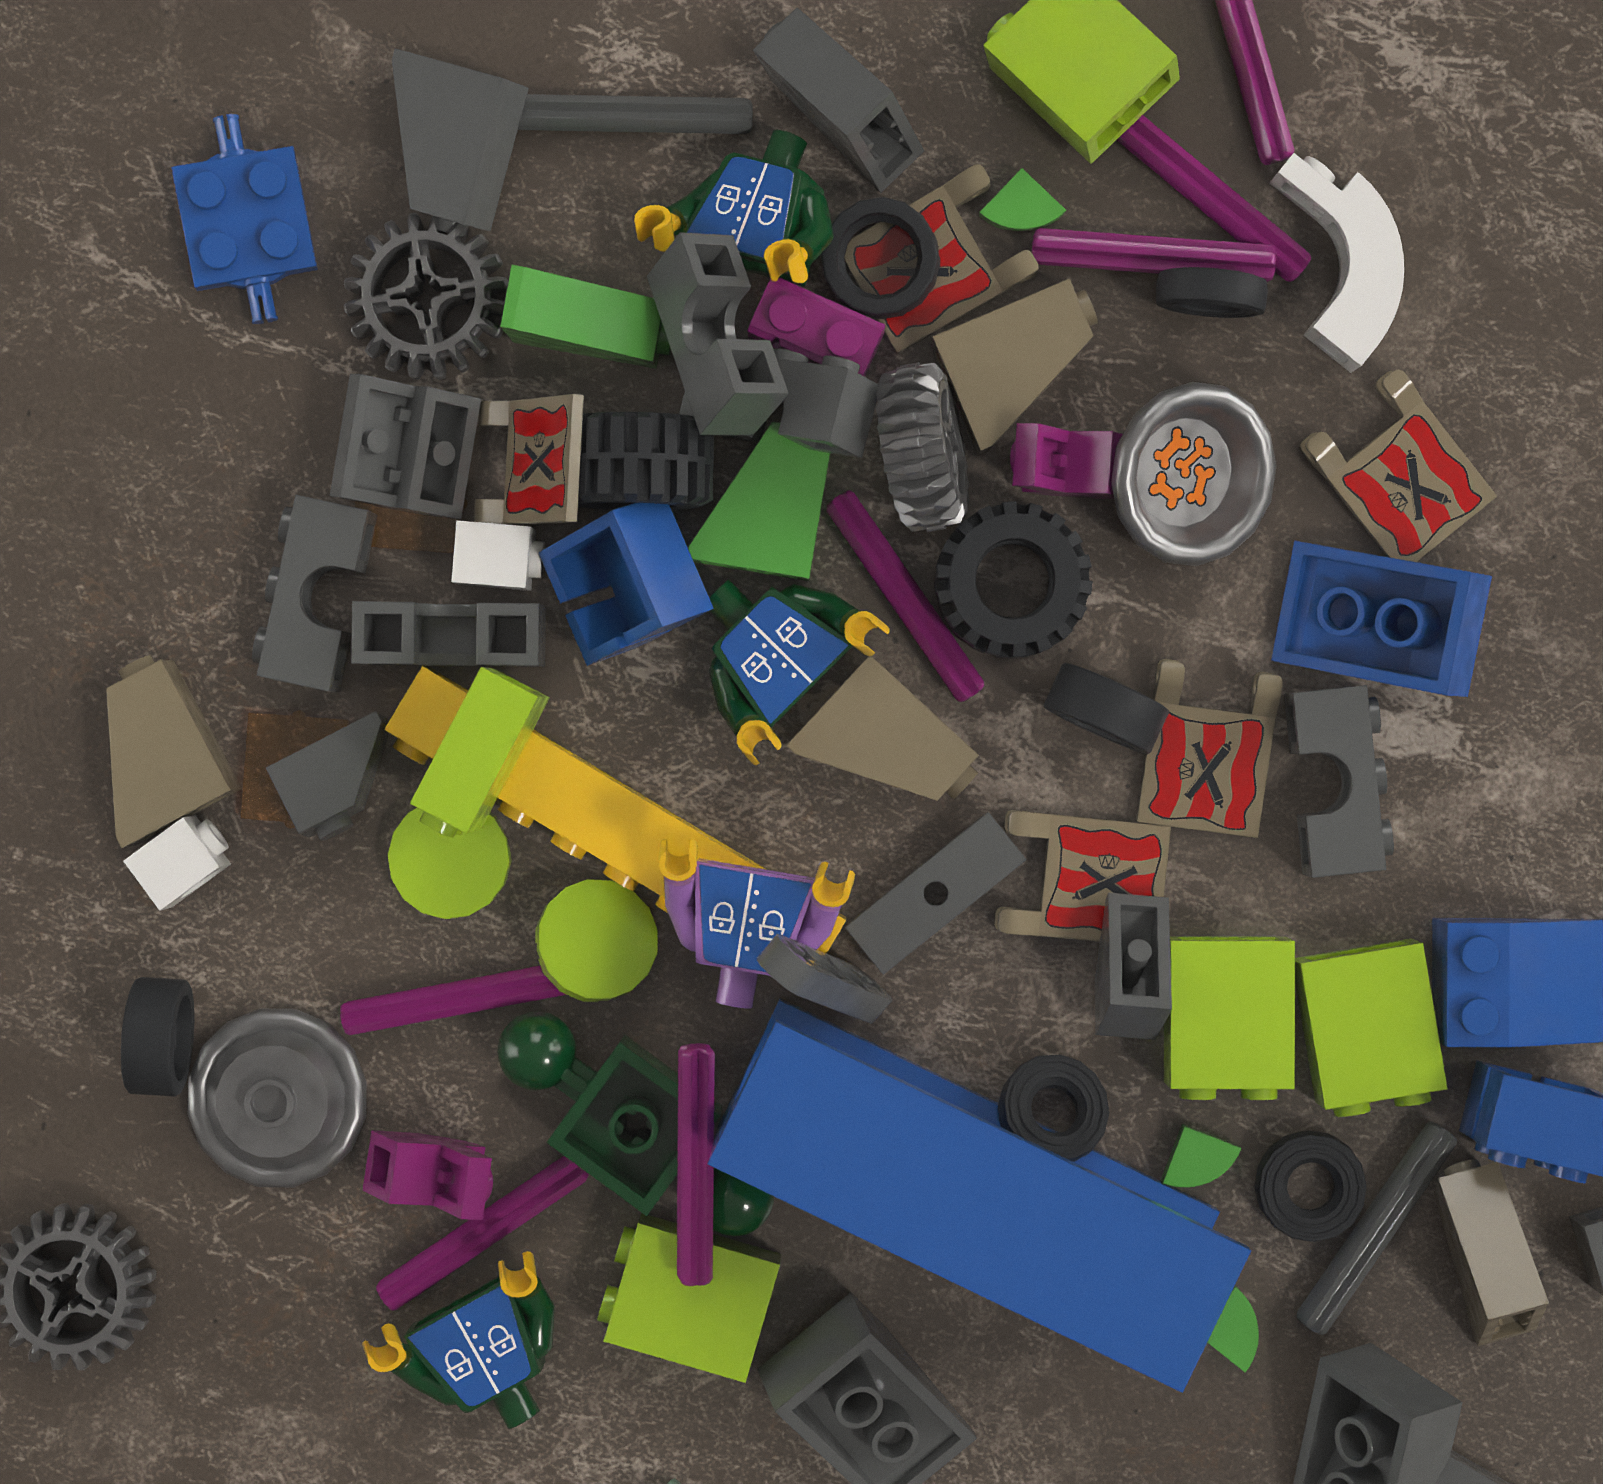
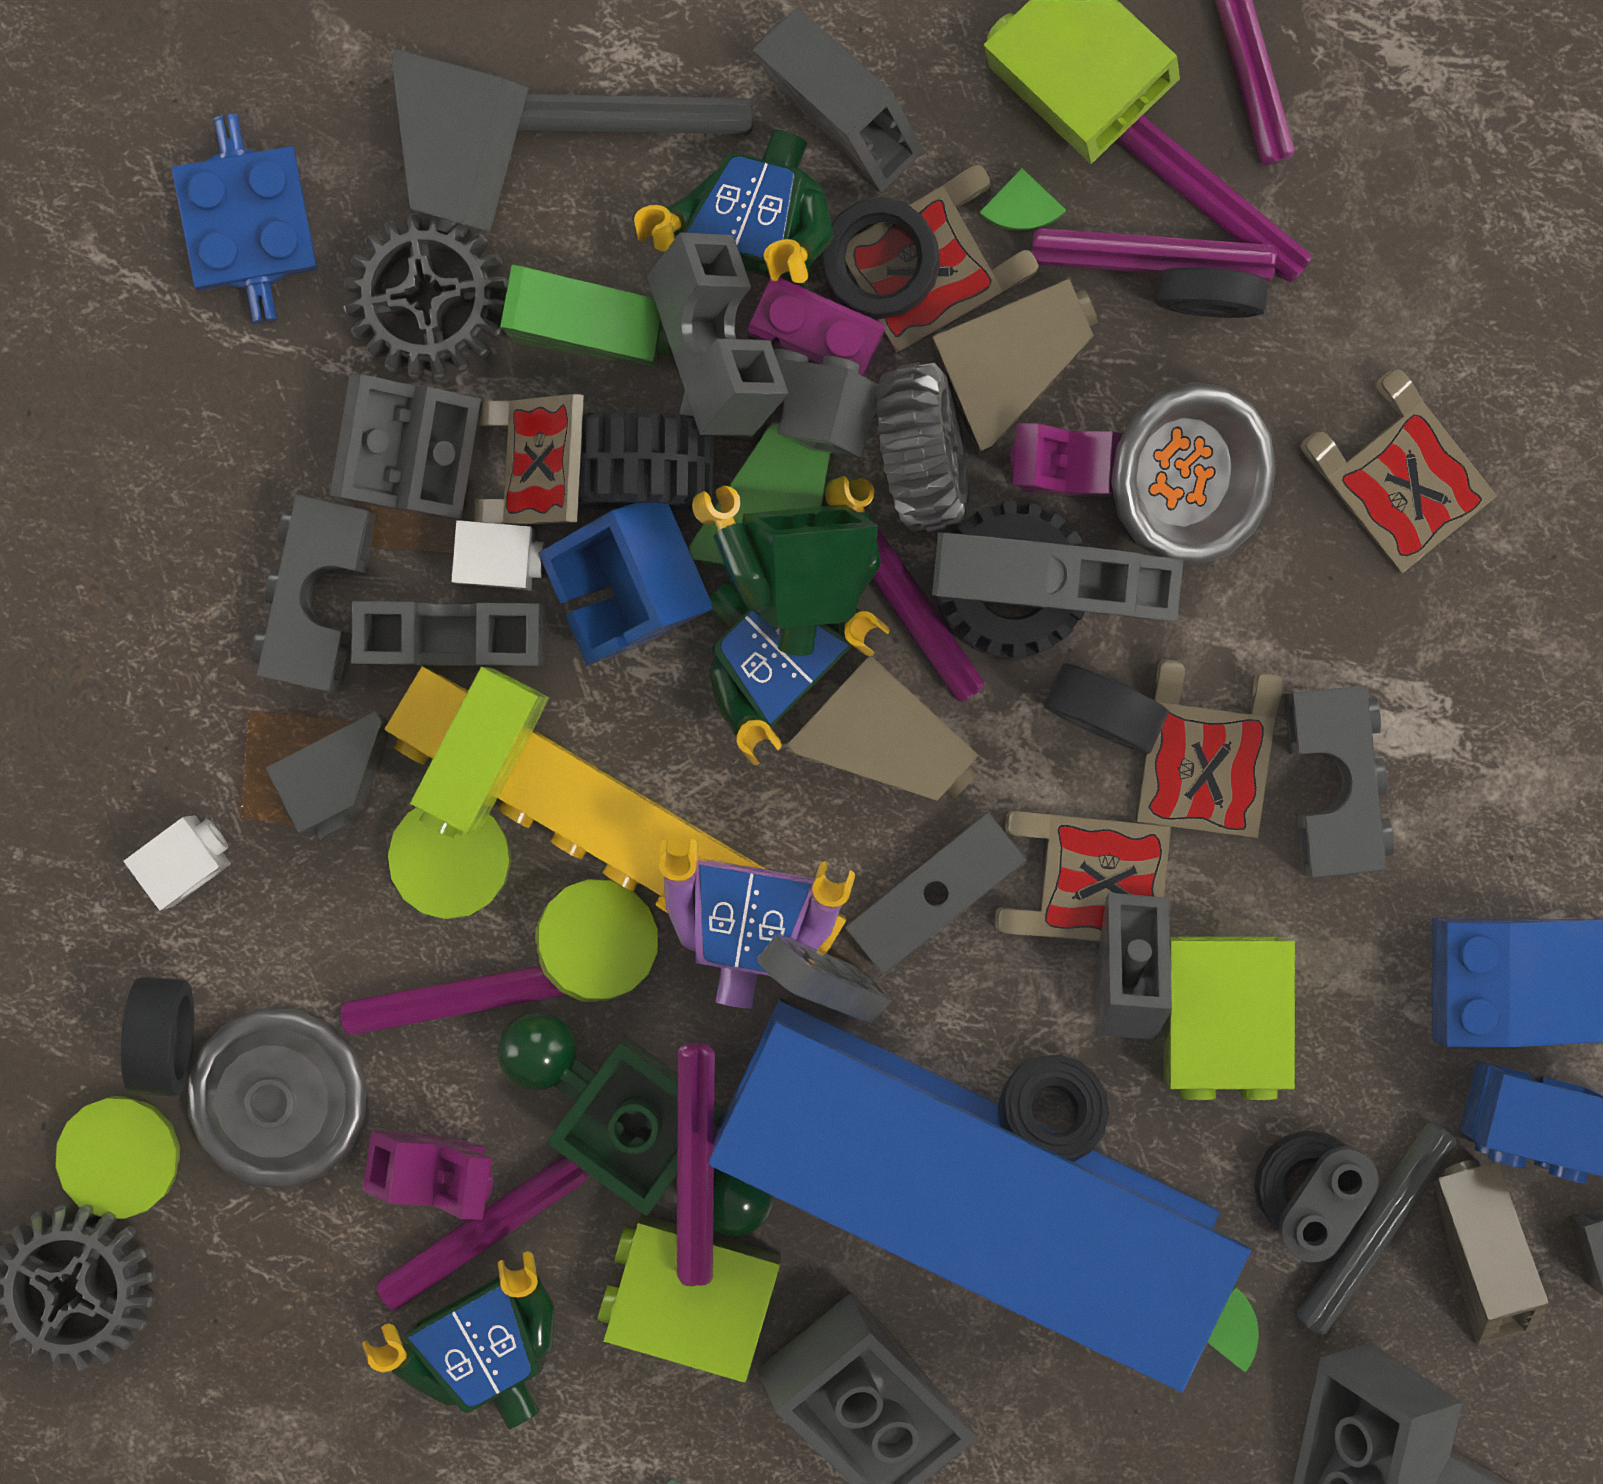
dark tan slope [106,655,242,848] -> none
bright green tile [1161,1124,1242,1187] -> none
white arch [1270,153,1404,373] -> none
blue slope [1271,541,1492,697] -> none
lime brick [1295,938,1448,1117] -> none
none -> lime tile [56,1096,181,1219]
none -> dark green torso [692,476,881,656]
none -> dark grey slope [932,533,1183,622]
none -> dark grey plate [1278,1146,1379,1263]

